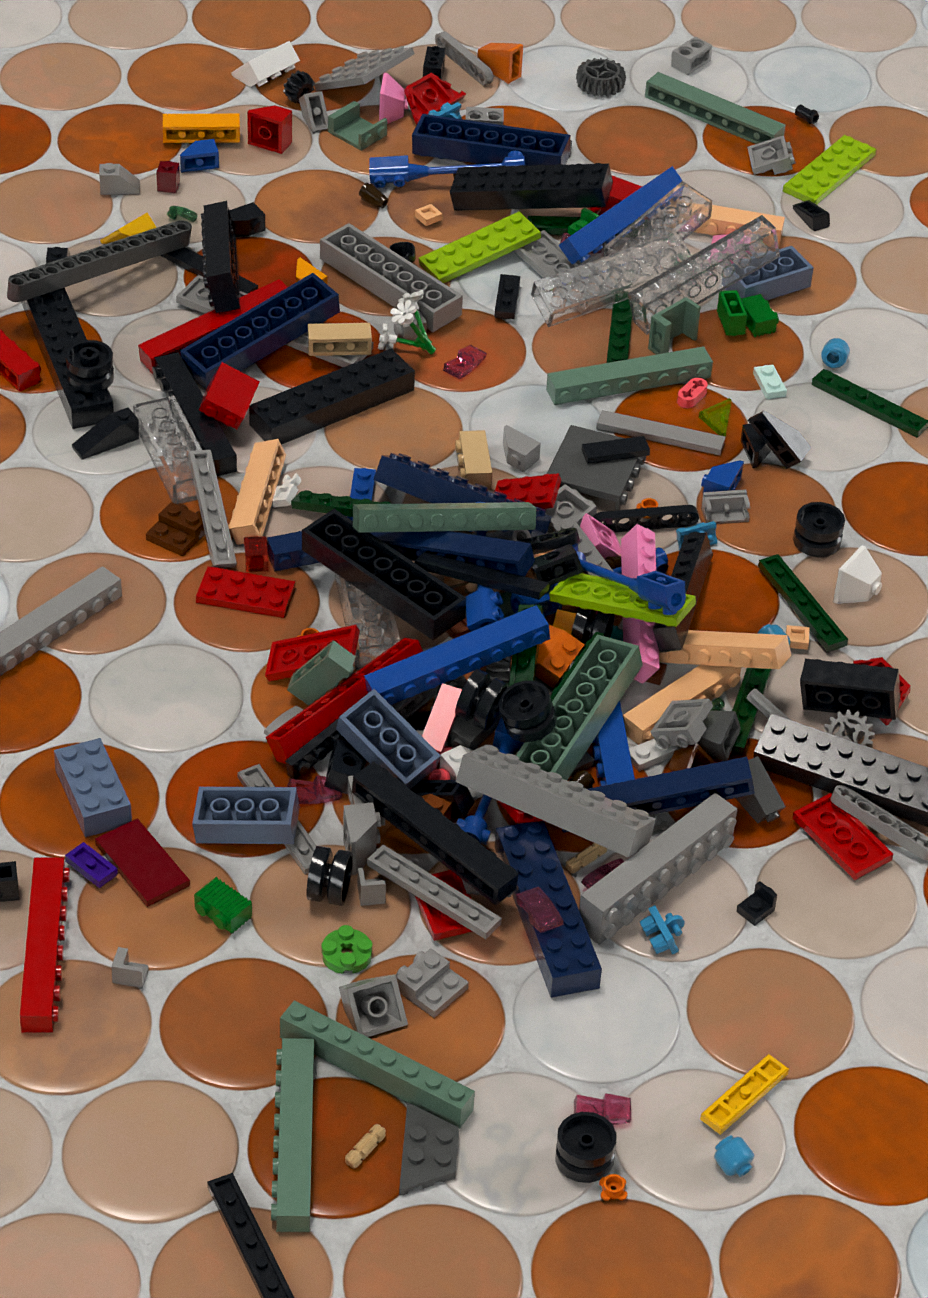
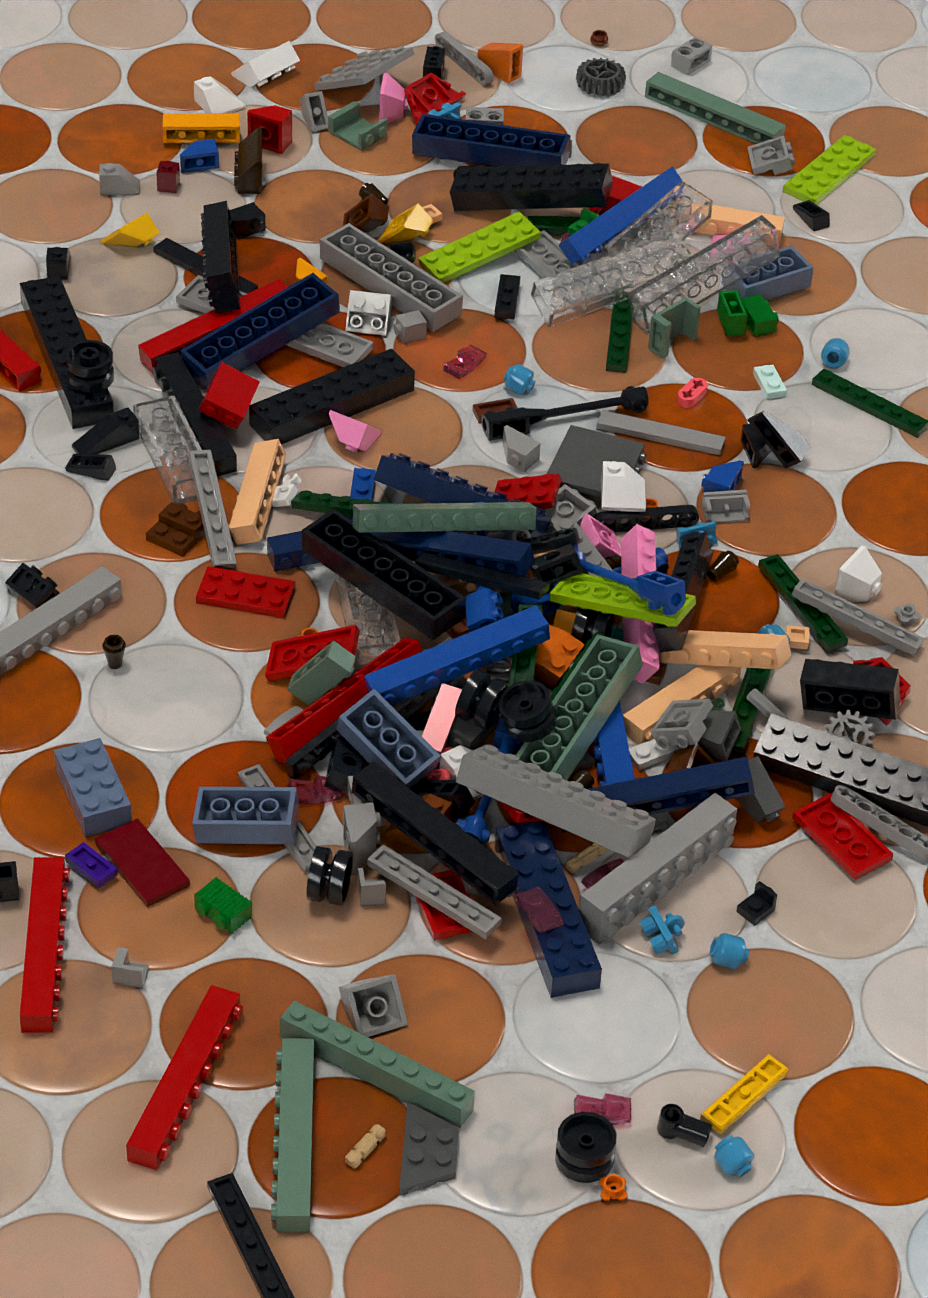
dark grey beam [7,220,192,302] -> none
clear green arm [167,205,198,222] -> none
clear red brick [244,536,268,572] -> none
black gear [283,70,315,104] -> none
tan brick [308,323,372,356] -> none
bright green plate [321,925,372,974] -> none
blue bar [369,150,526,188] -> none
white plant [378,290,436,355] -> none
light grey plate [396,948,469,1018] -> none
tan brick [455,430,492,489] -> none
sand green brick [546,346,713,405] -> none
black tile [581,436,650,464] -> none
clear neon green tile [699,398,731,437] -> none
black wheel [793,502,845,557] -> none
black pin [795,104,819,124] -> none
none -> black bracket [5,563,60,608]
none -> black slope [65,454,116,481]
none -> dark brown cone [102,635,126,669]
none -> red brick [126,985,243,1170]
none -> white slope [194,76,246,114]
none -> dark brown slope [234,128,262,194]
none -> bright pink slope [329,410,382,453]
none -> reddish brown slope [343,193,389,233]
none -> white slope [345,290,393,336]
none -> yellow slope [377,203,433,244]
none -> copper tile [472,398,518,423]
none -> black bar [481,386,649,441]
none -> dark azure head [503,364,536,395]
none -> copper plate [590,30,608,46]
none -> white slope [601,461,646,512]
none -> black piece [657,1104,713,1147]
none -> dark brown cone [707,550,739,581]
none -> dark azure head [709,933,749,969]
none -> light grey plate [791,579,924,656]
none -> light grey plate [894,604,921,626]

